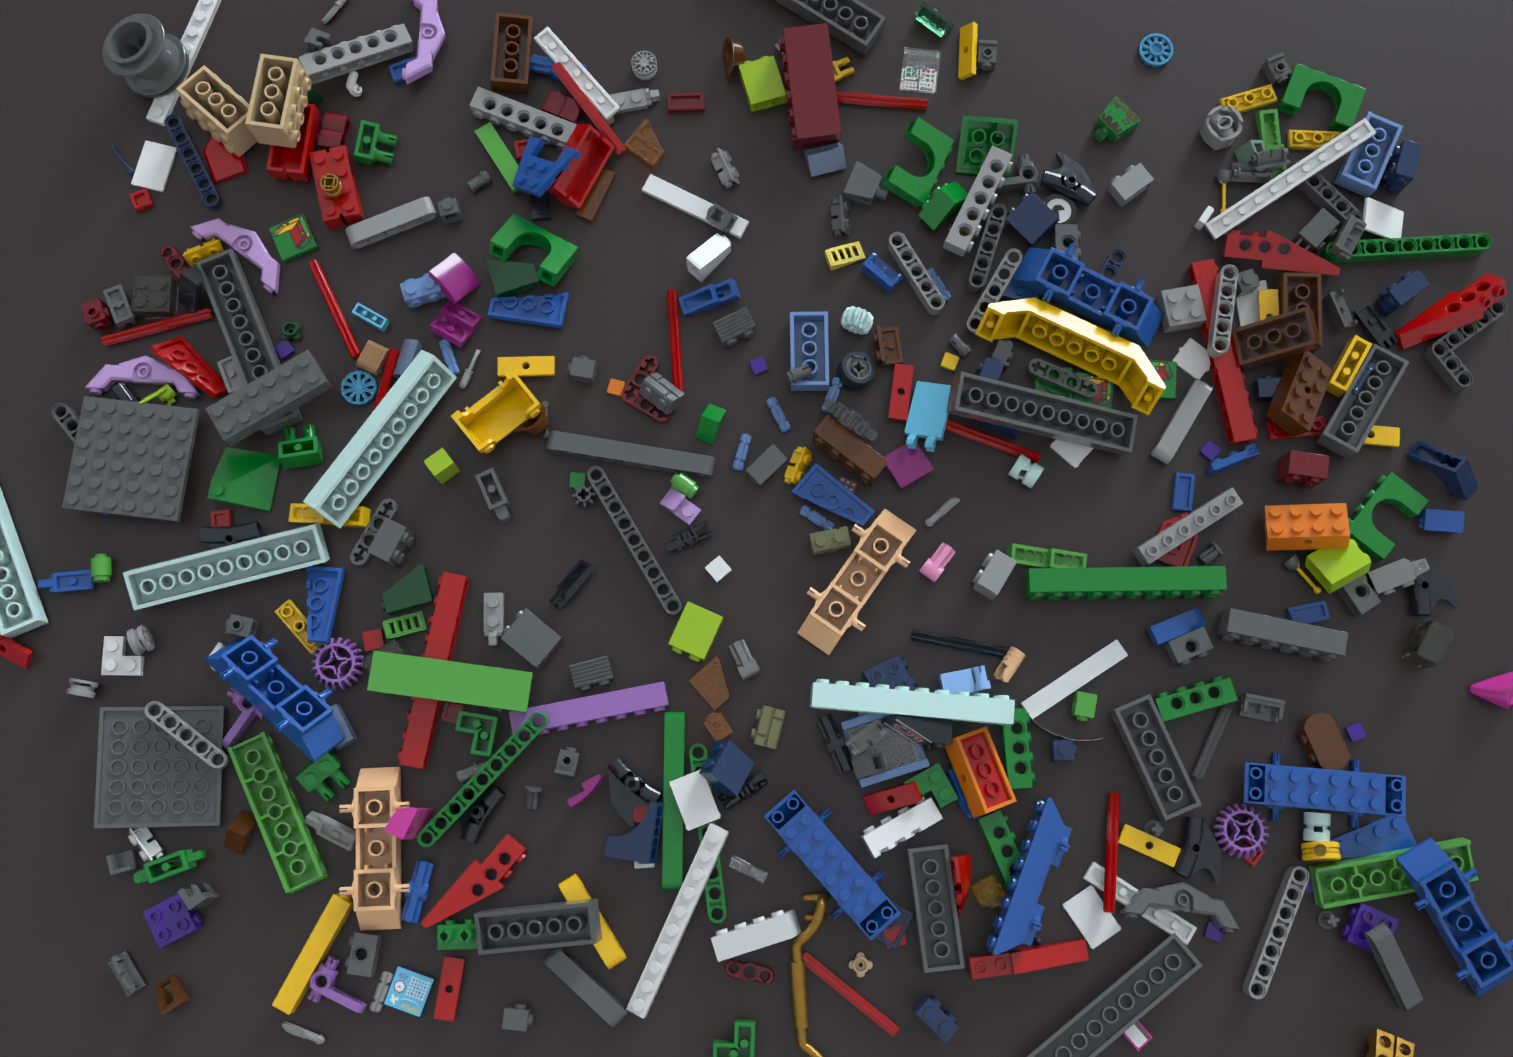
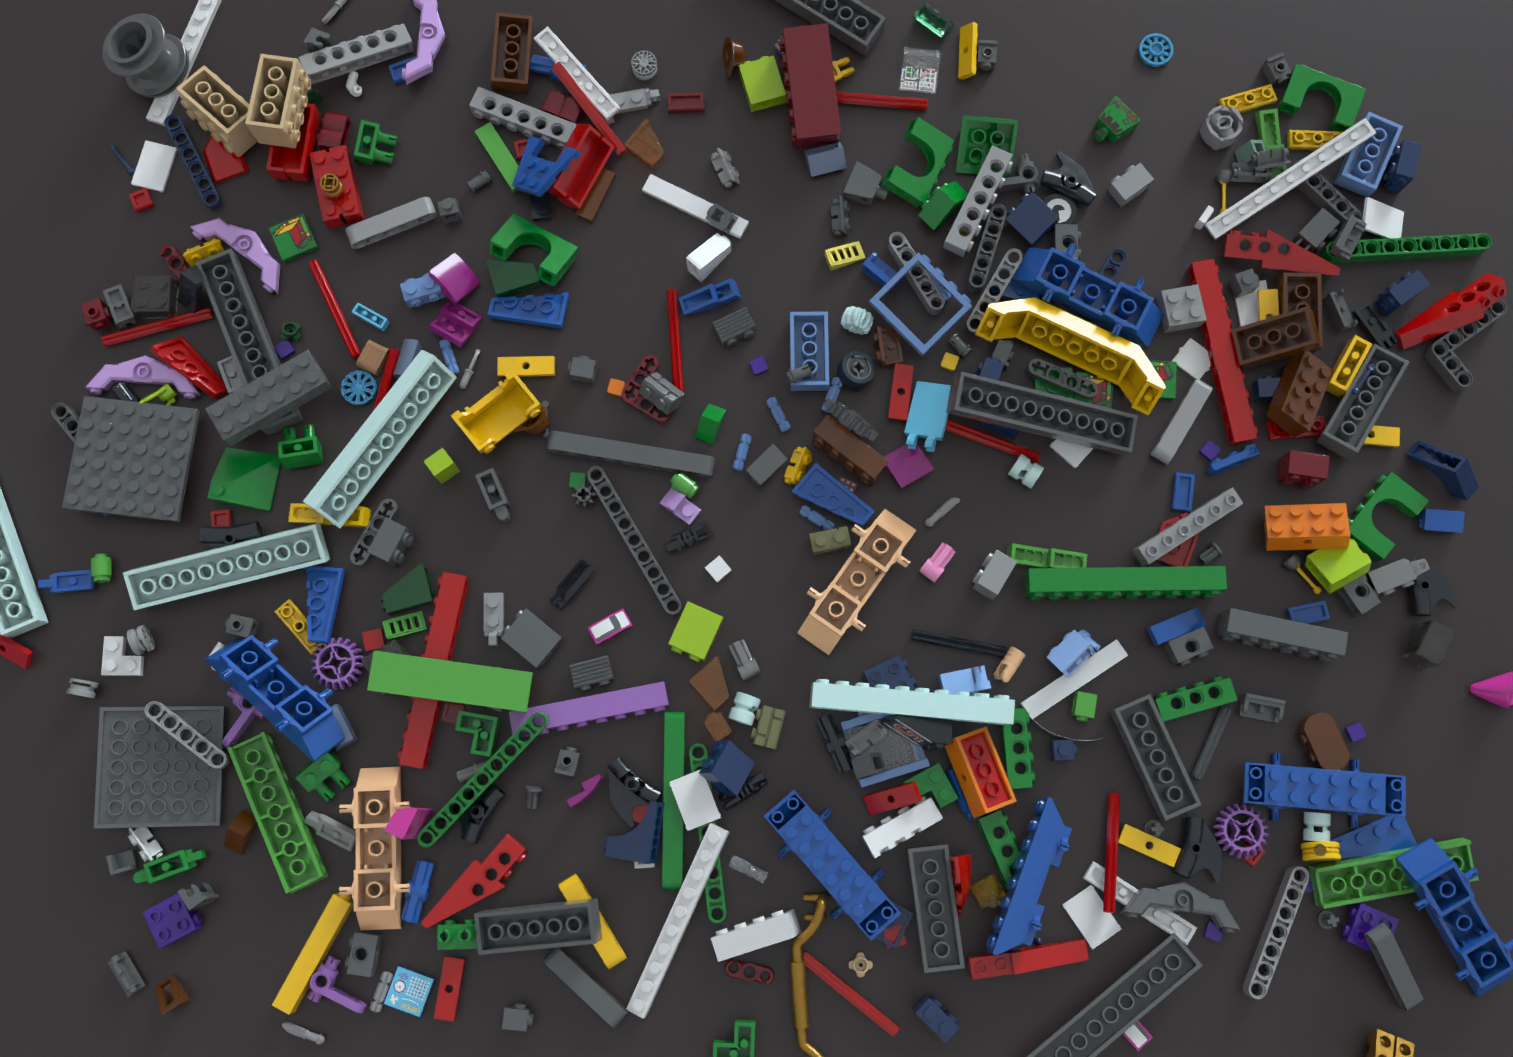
light grey beam [1207,264,1238,358] -> none
none -> slope [587,609,632,645]
none -> light aqua wheel [728,692,761,726]
none -> medium blue window [869,252,972,356]
none -> light blue hinge [1047,629,1100,678]

